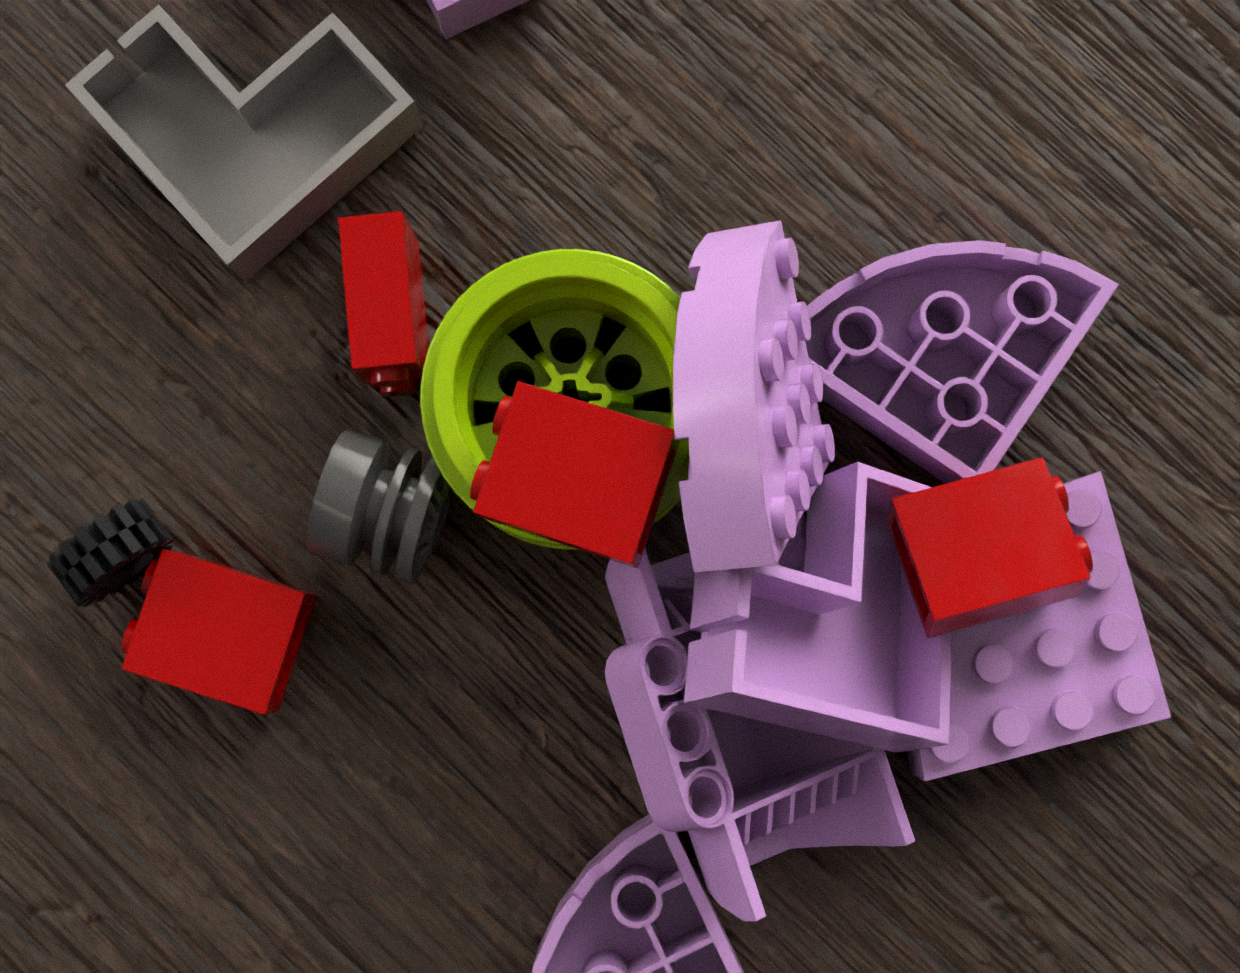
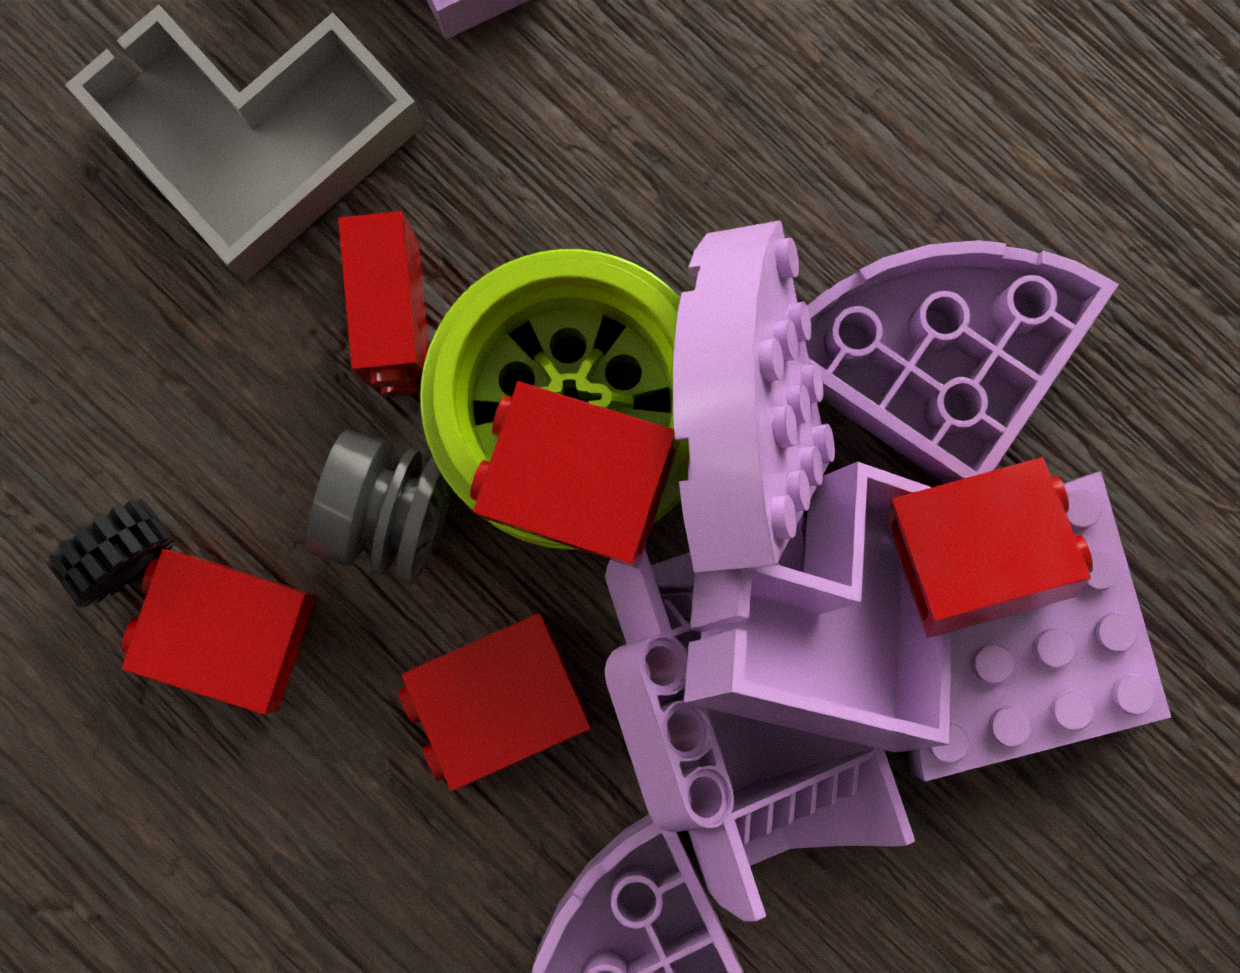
none -> red brick [398,613,592,791]

